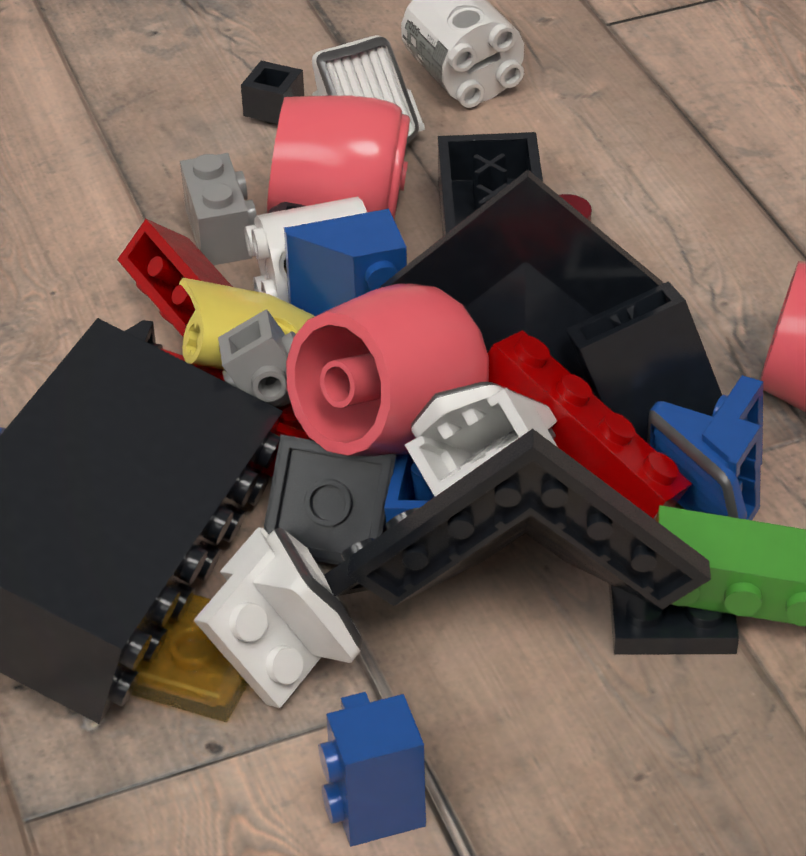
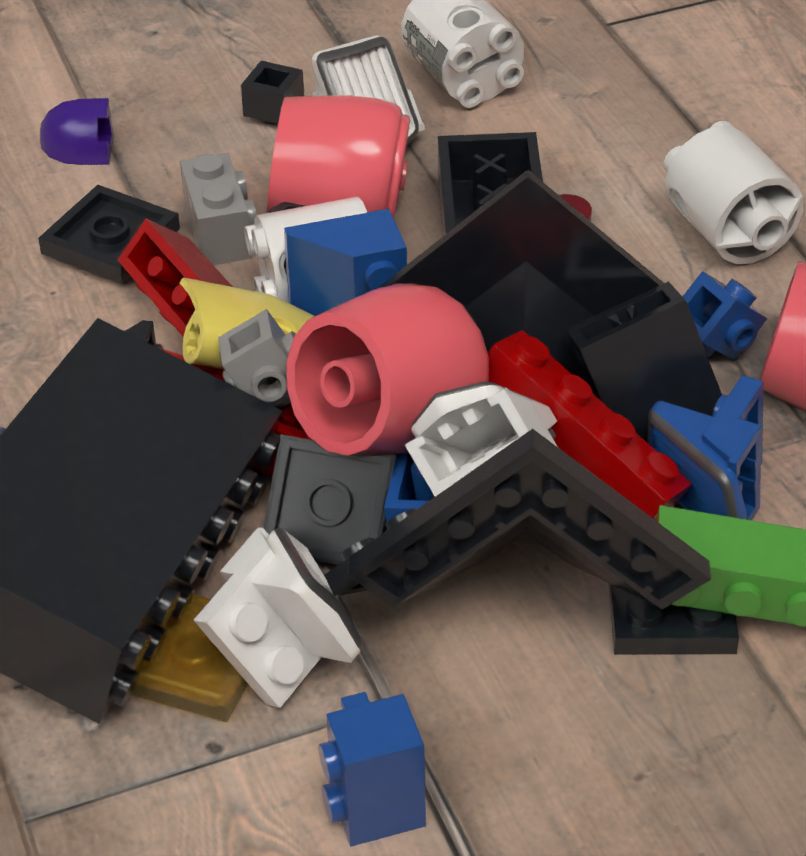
none -> black plate [38,185,180,284]
none -> dark purple brick [40,98,114,165]
none -> white cylinder [664,121,803,265]
none -> blue brick [682,271,768,360]

